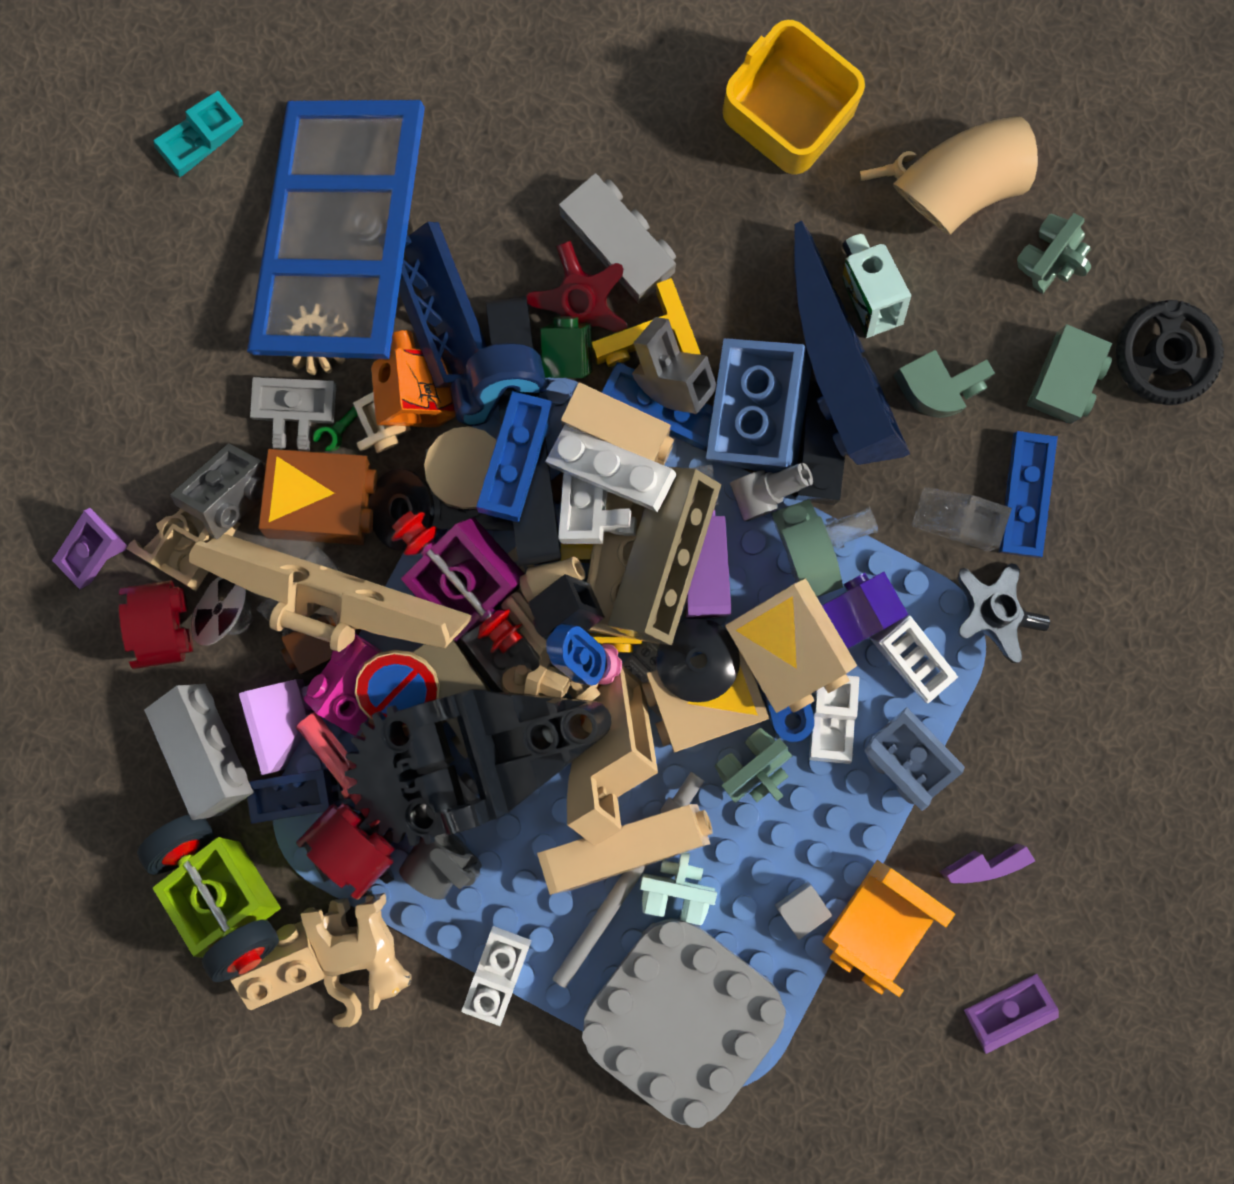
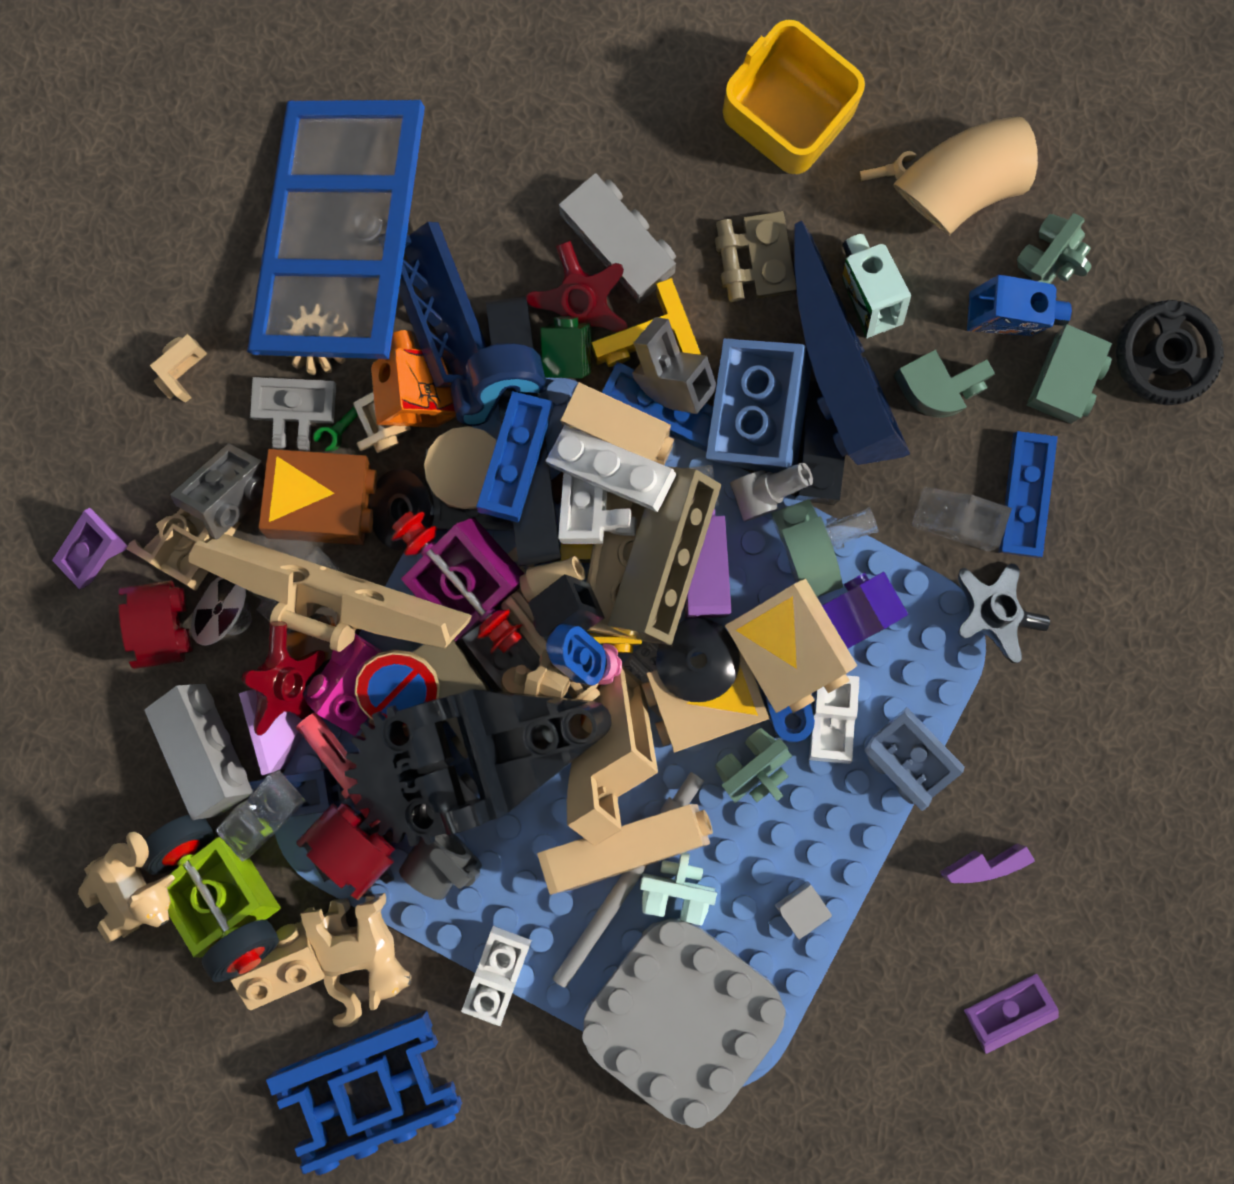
teal slope [153,91,243,178] -> none
light orange panel [822,860,955,997] -> none
white slope [870,615,958,704] -> none
none -> tan animal [78,832,175,943]
none -> tan bracket [150,334,207,403]
none -> clear slope [216,770,306,862]
none -> dark red animal [242,621,325,736]
none -> blue fence [266,1010,462,1175]
none -> dark tan plate [715,211,797,302]
none -> blue torso [967,275,1072,336]

